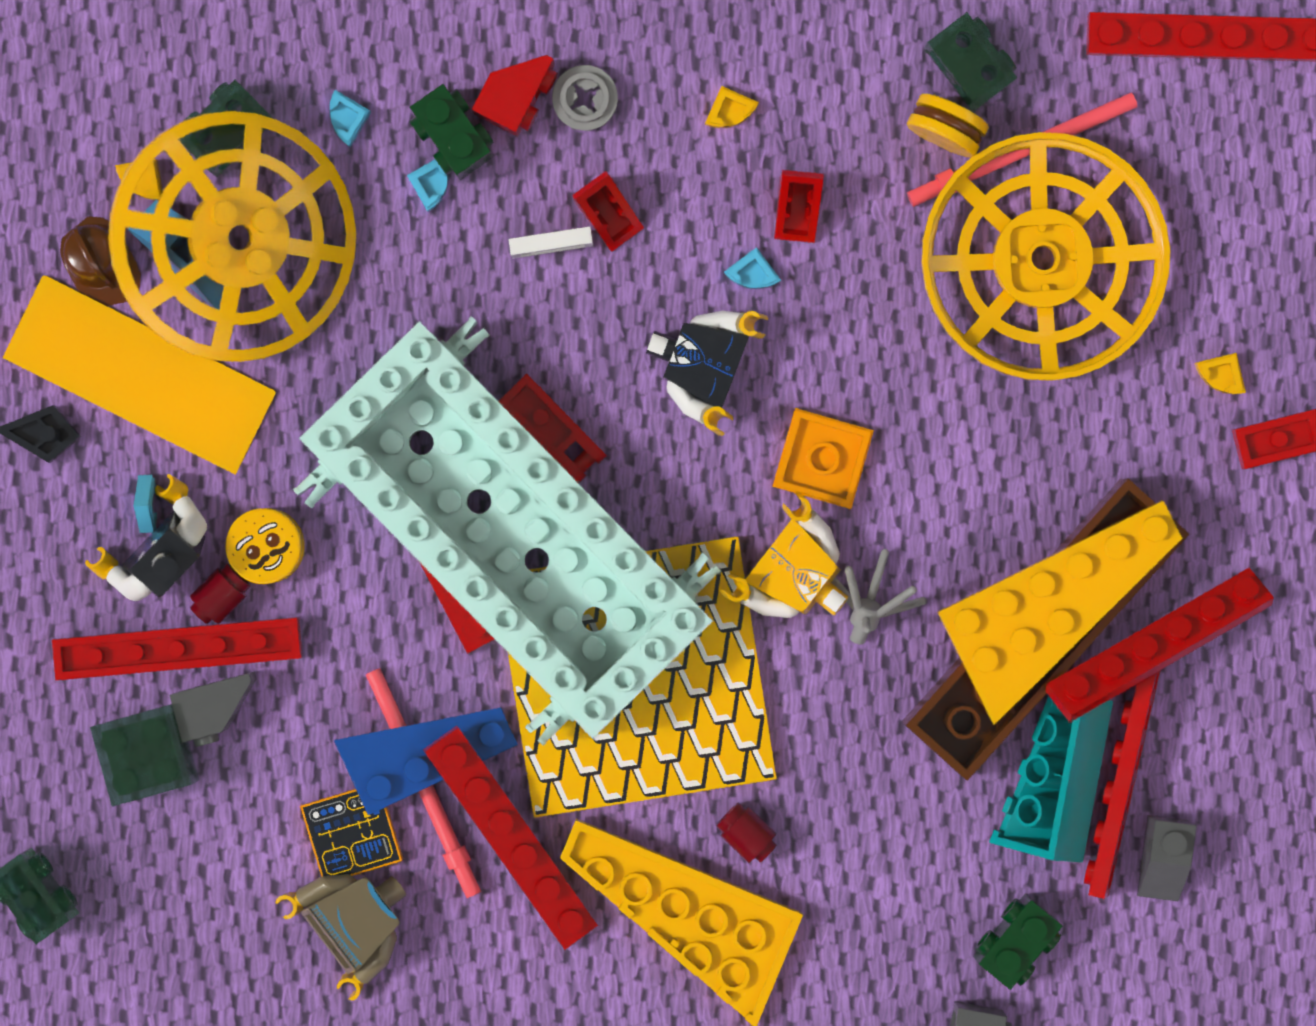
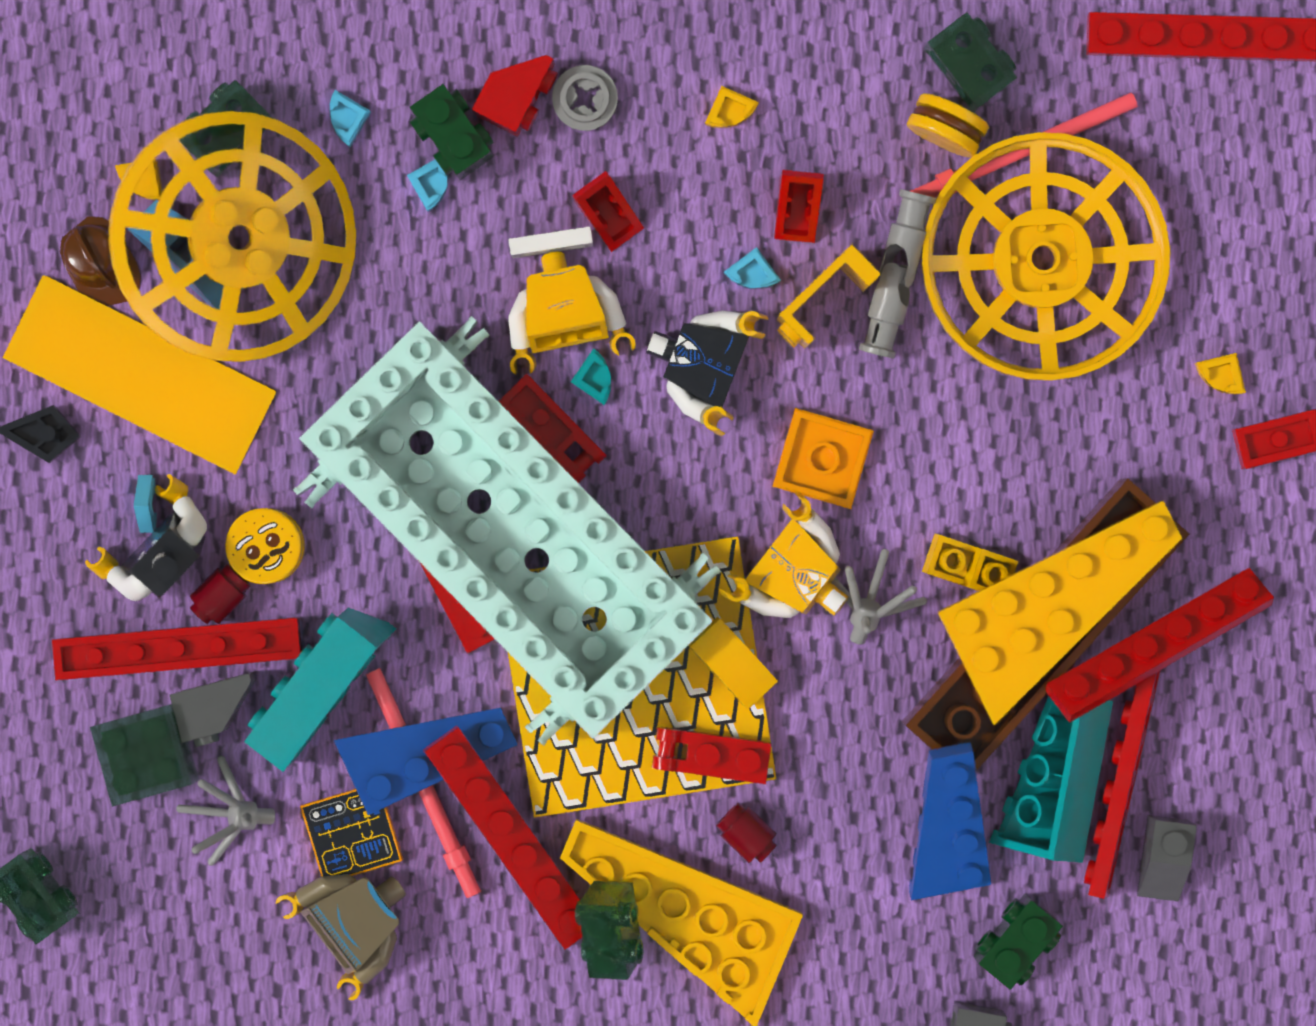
none -> light grey plant [176,756,275,866]
none -> teal wedge [244,607,397,772]
none -> yellow torso [508,251,636,375]
none -> teal tile [571,348,612,405]
none -> clear green brick [575,881,644,980]
none -> red plate [652,727,772,784]
none -> yellow slope [688,617,778,710]
none -> yellow panel [776,244,881,349]
none -> light grey piece [859,189,936,358]
none -> blue wing [909,742,992,901]
none -> yellow slope [922,533,1018,591]

